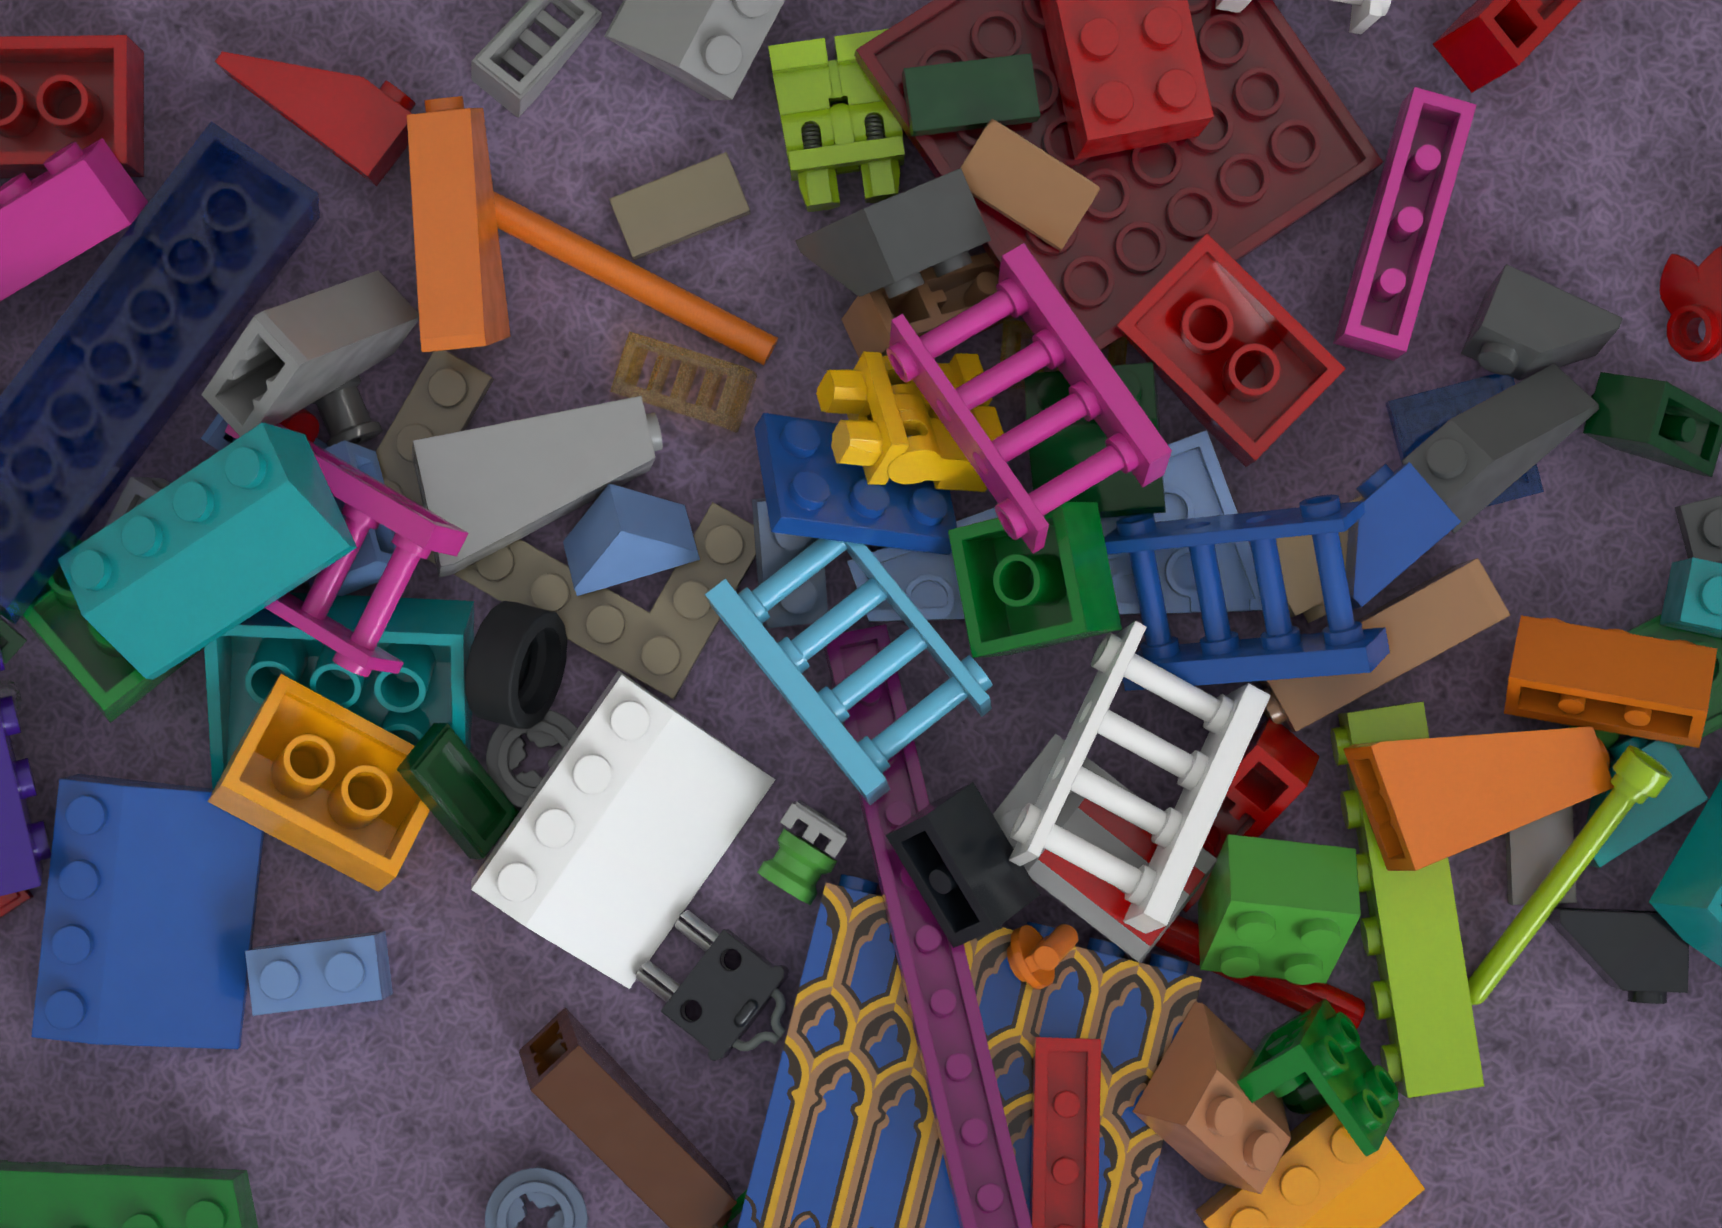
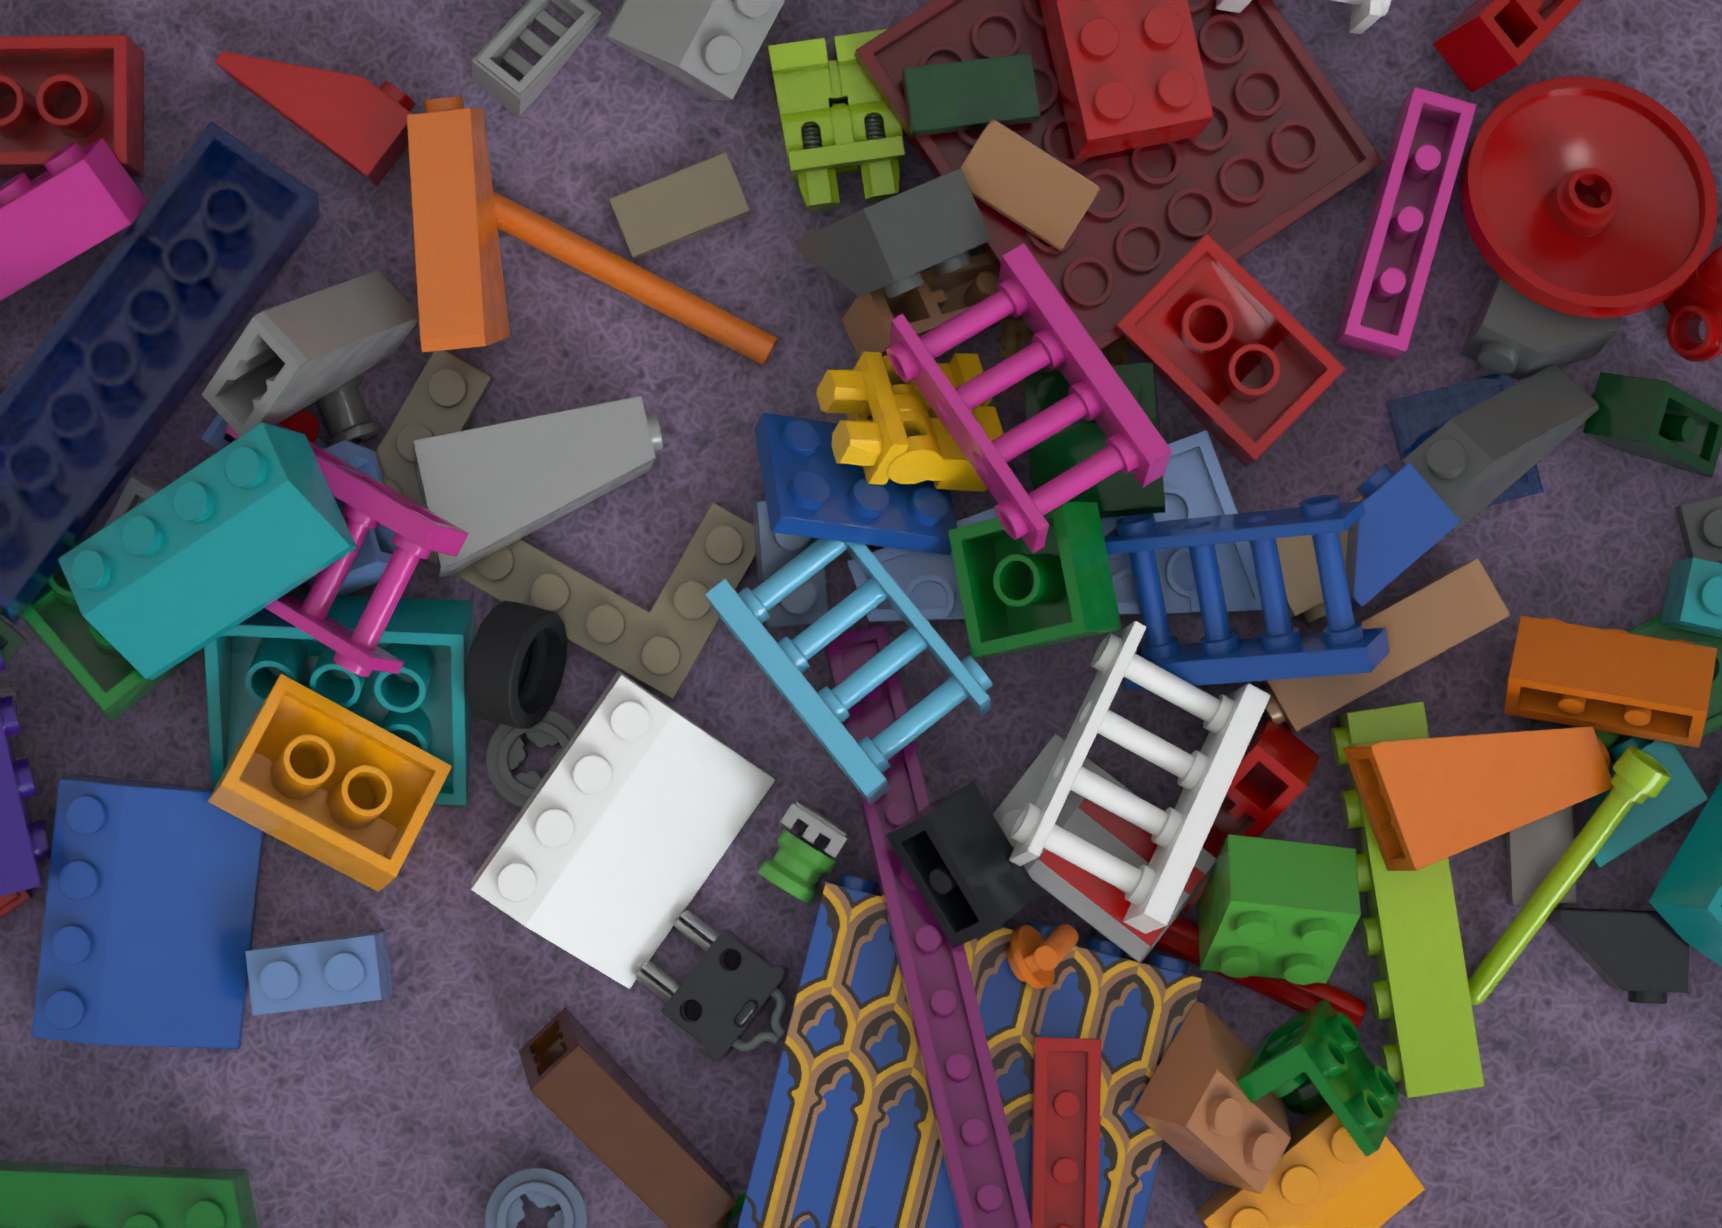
dark green tile [397,723,519,859] -> none
medium blue slope [563,483,700,596] -> none
clear yellow slope [610,331,757,433] -> none
none -> red dish [1461,76,1718,318]

